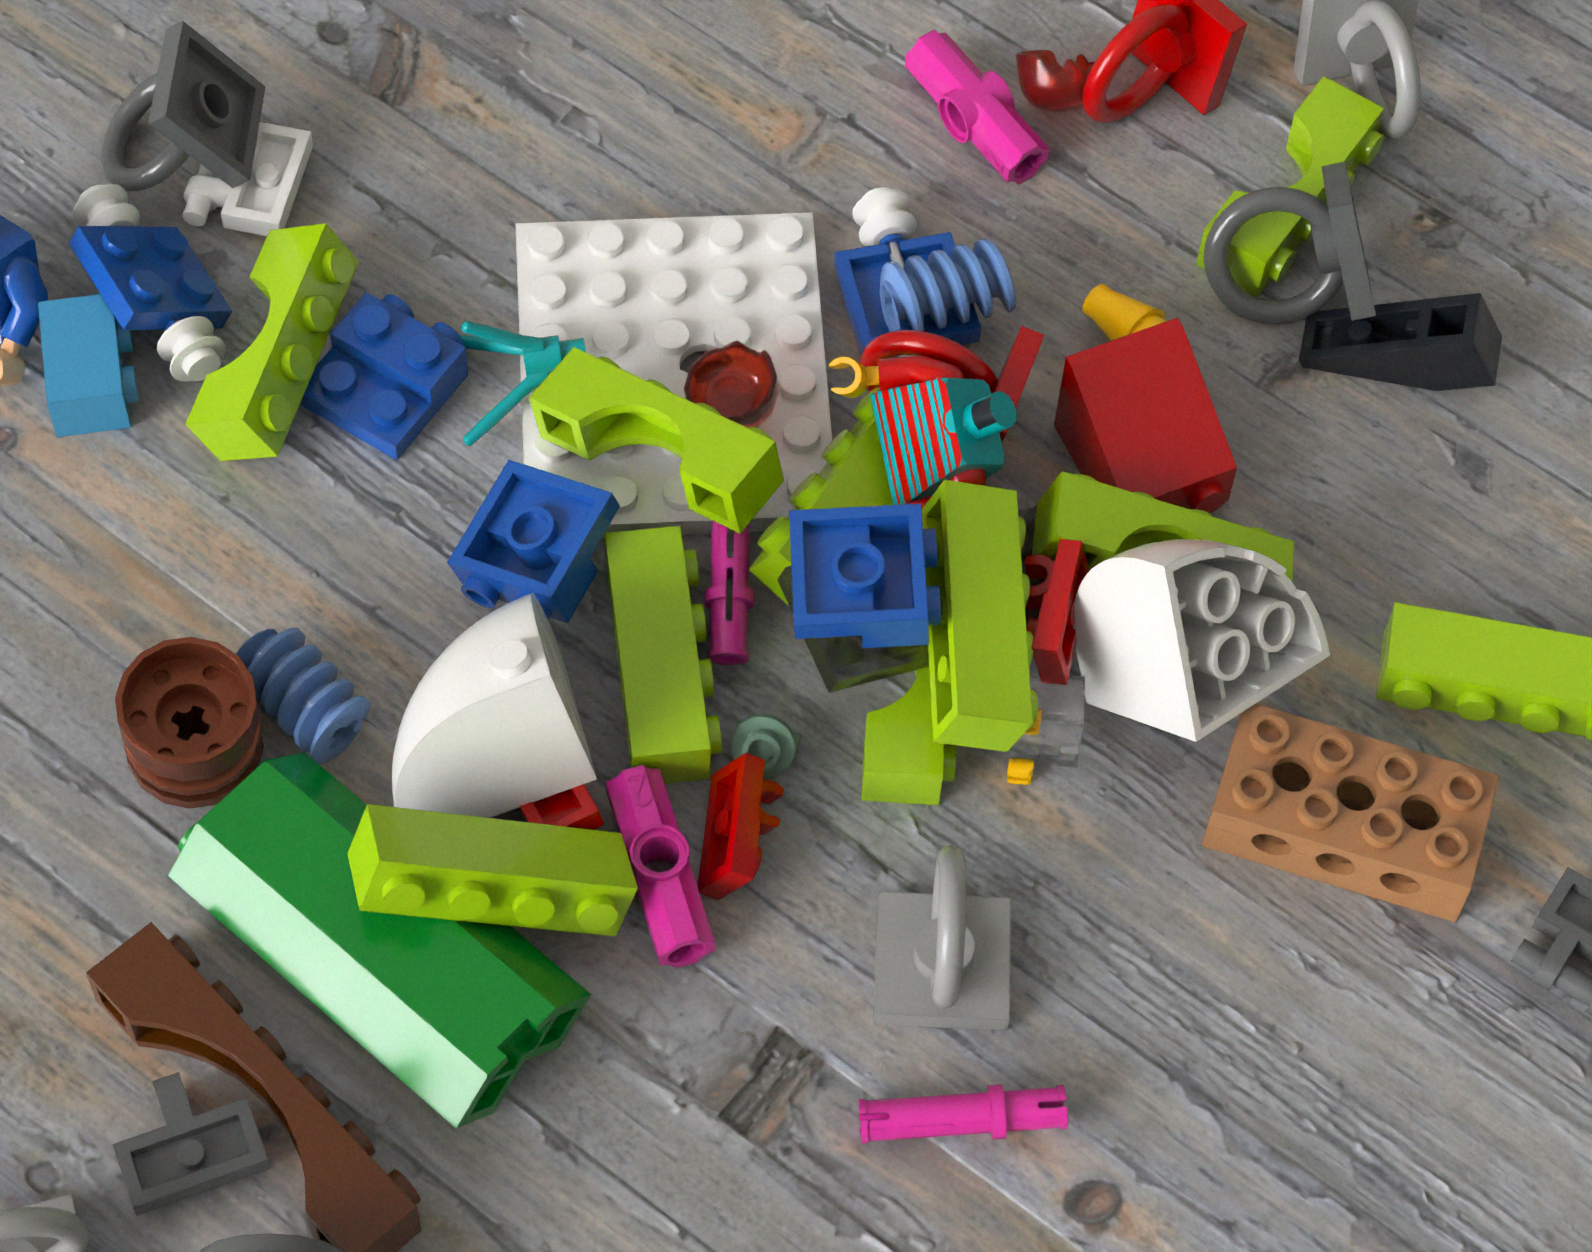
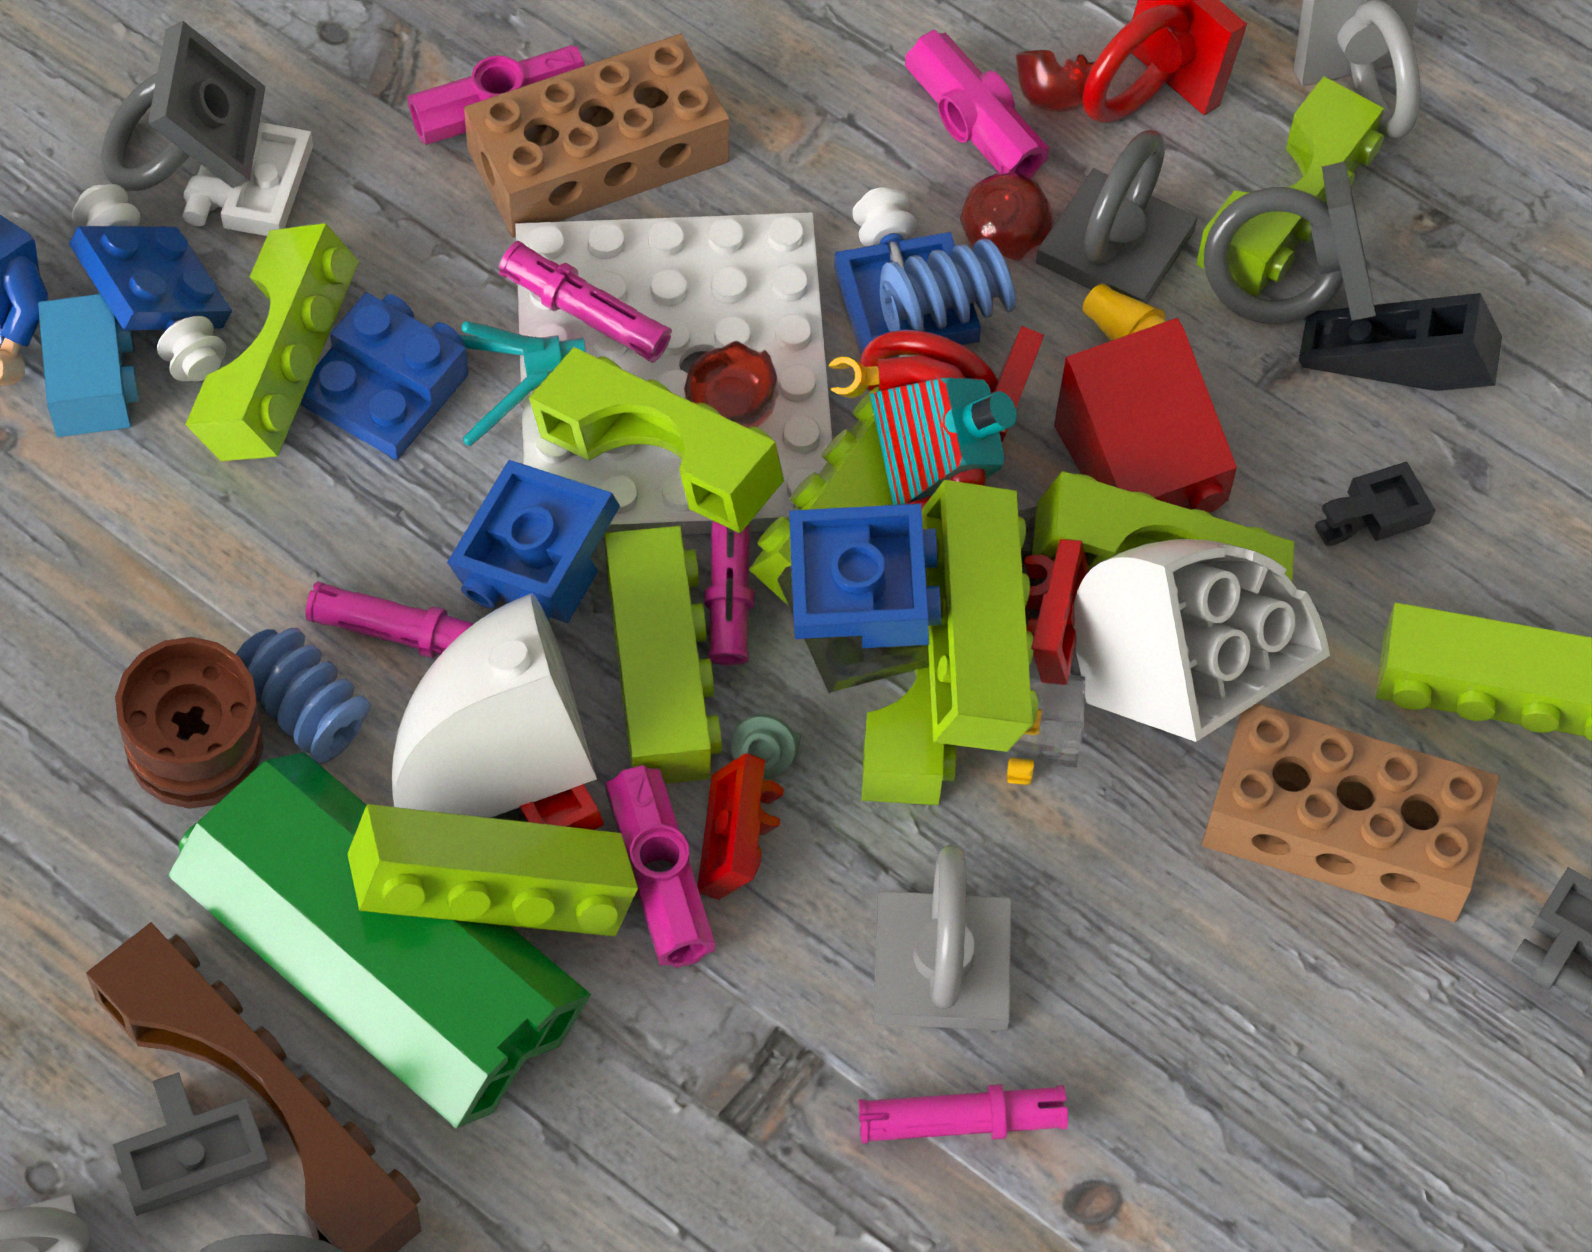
none -> dark pink pin [305,581,475,658]
none -> dark pink piece [407,45,585,145]
none -> medium nougat brick [464,33,729,238]
none -> dark pink pin [499,241,672,363]
none -> clear red hair [960,172,1054,261]
none -> dark grey tile [1036,130,1198,304]
none -> black plate [1315,461,1436,546]

